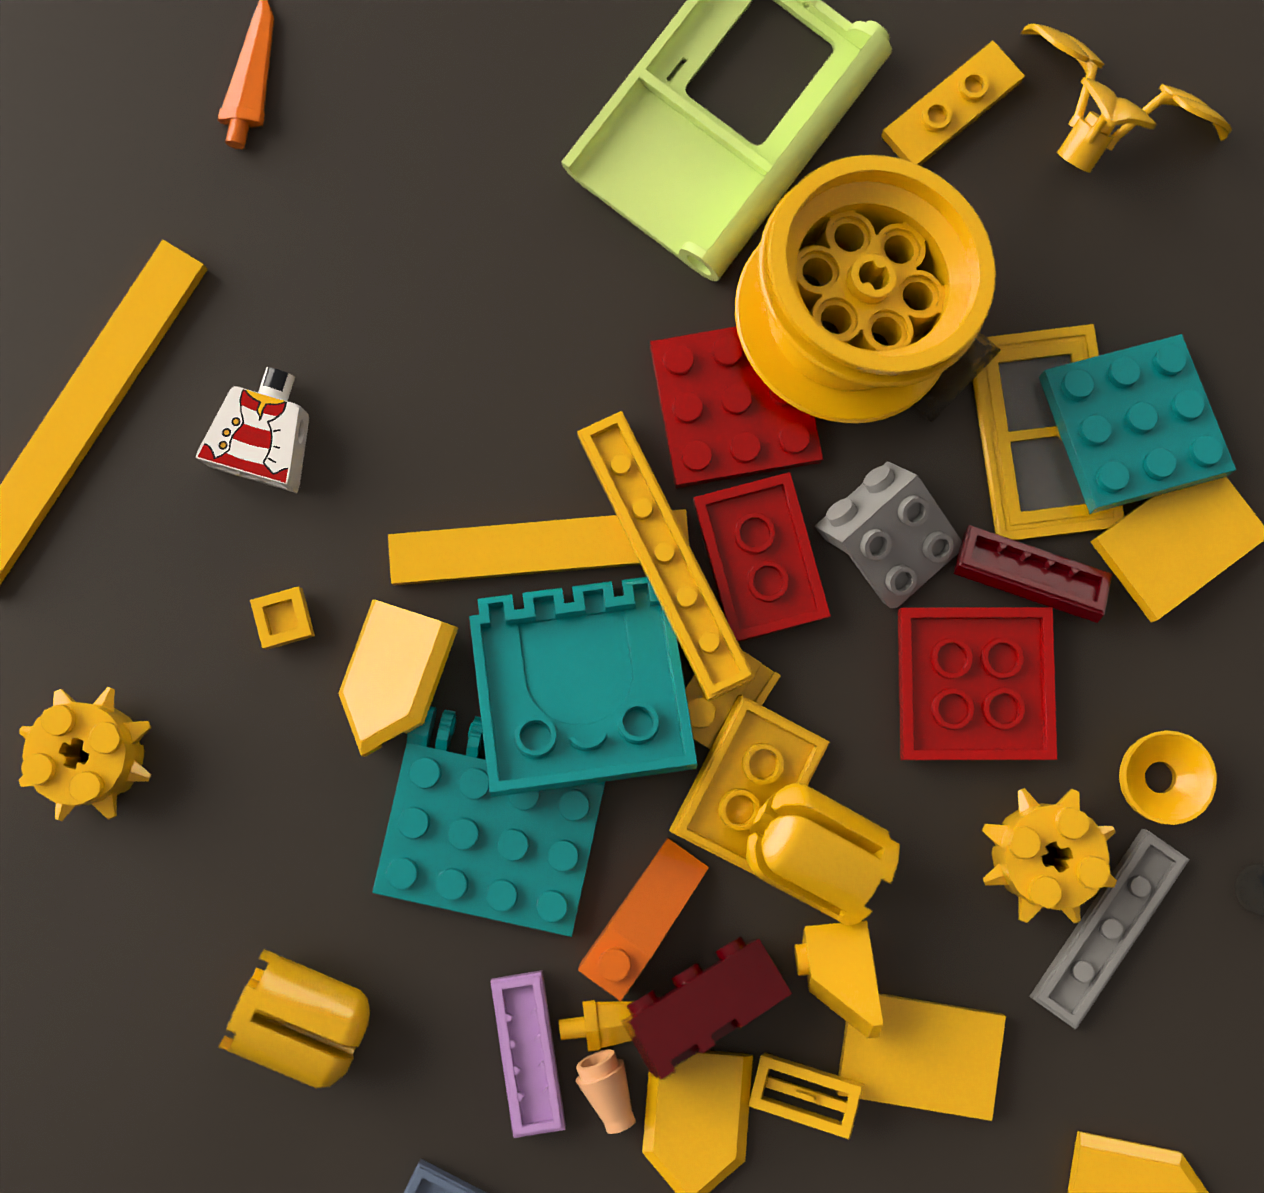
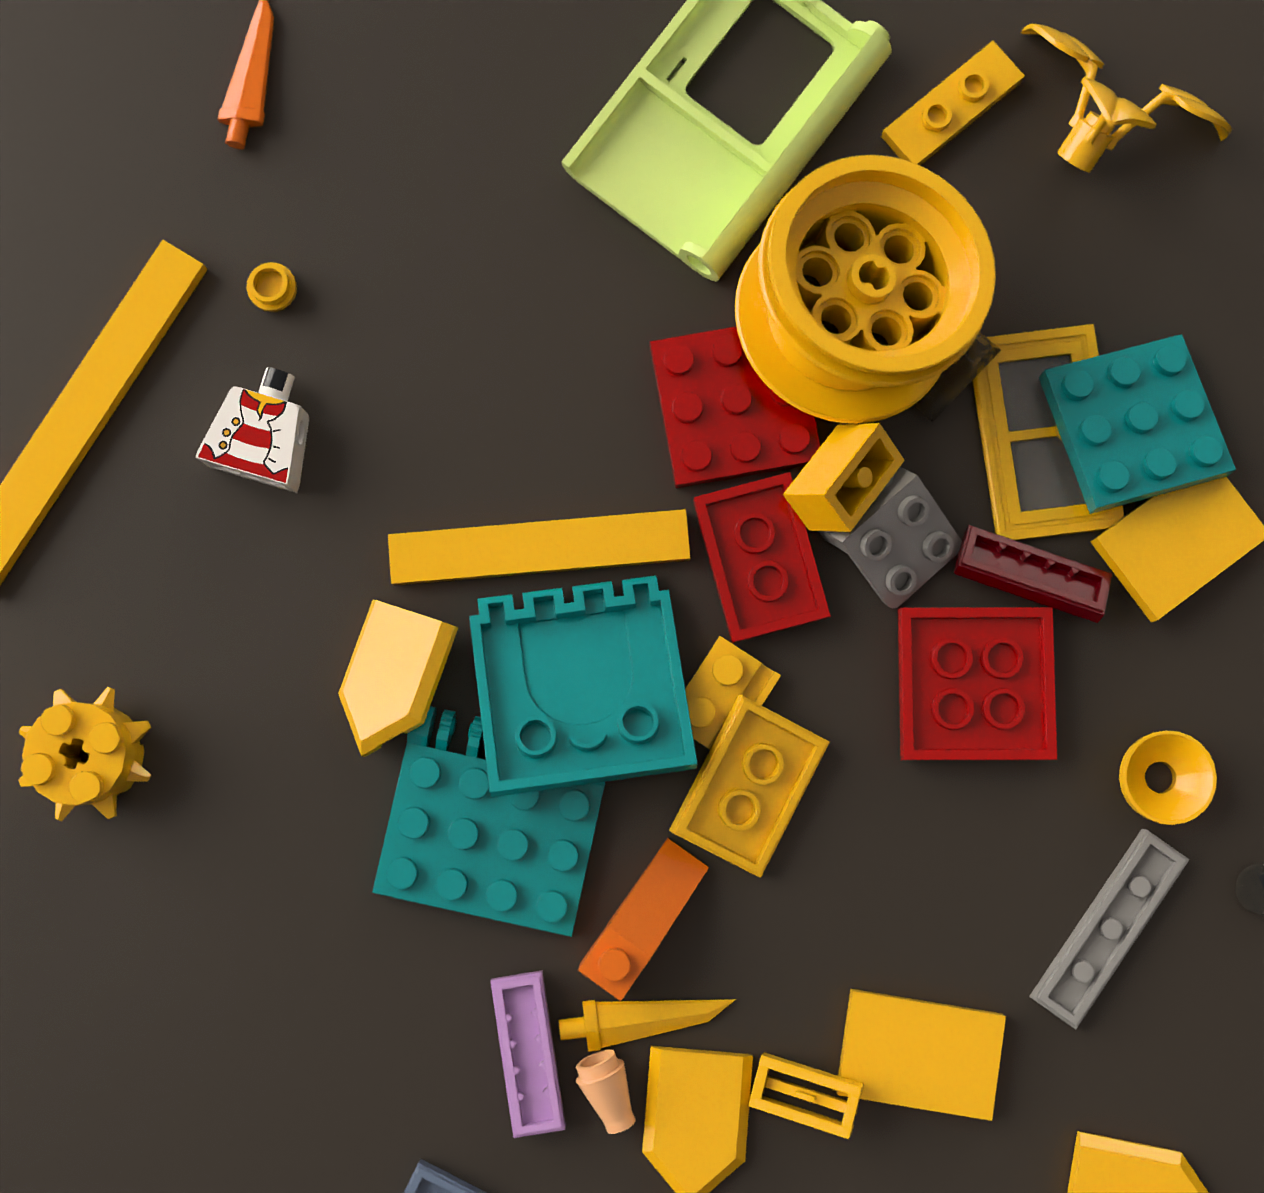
yellow cylinder [218,949,370,1088] -> none
yellow plate [250,586,315,650] -> none
yellow tile [577,411,755,701] -> none
dark red wedge [621,936,792,1080] -> none
yellow cylinder [746,784,900,926] -> none
yellow slope [794,920,883,1038] -> none
yellow brick [982,788,1117,923] -> none
none -> yellow plate [247,262,297,312]
none -> yellow brick [783,423,905,532]

